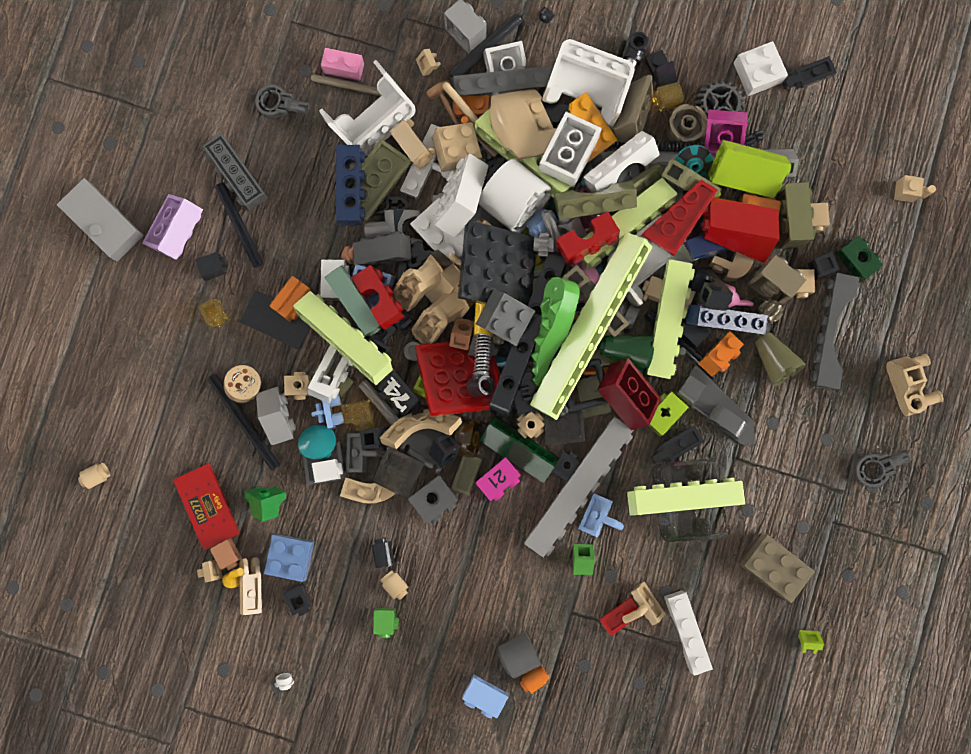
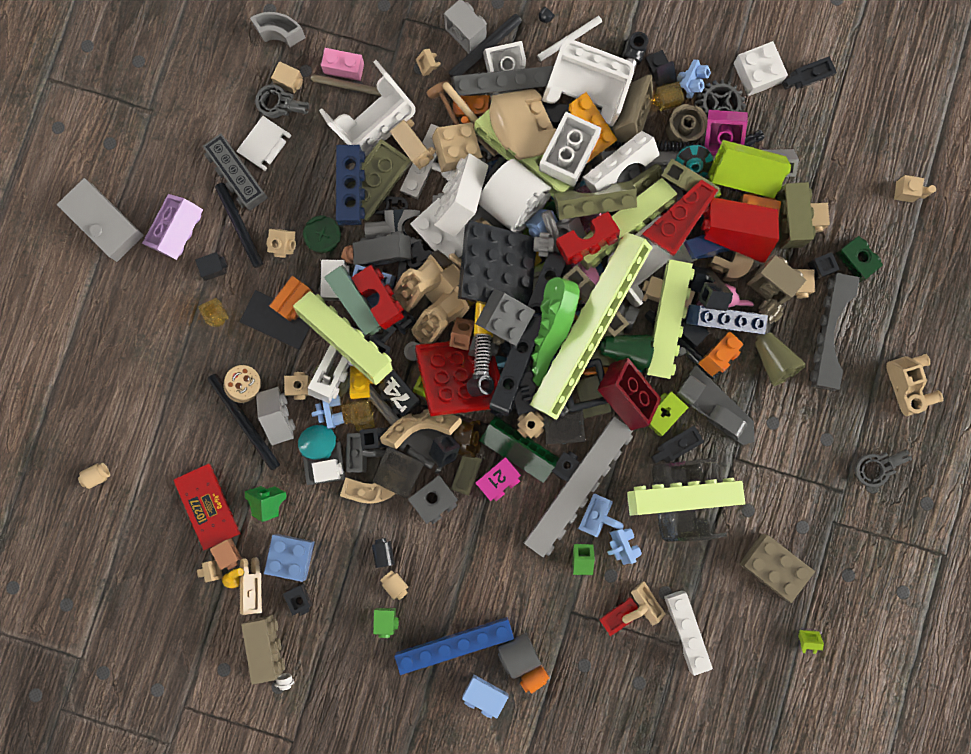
none -> white piece [237,116,291,171]
none -> dark tan brick [241,615,285,685]
none -> light grey brick [250,12,306,47]
none -> tan brick [266,229,296,258]
none -> tan brick [271,62,303,94]
none -> dark green tile [303,215,341,254]
none -> yellow plate [350,366,385,399]
none -> blue brick [395,617,514,675]
none -> white bar [537,16,602,62]
none -> light blue hips [607,528,642,565]
none -> light blue hips [677,60,711,98]

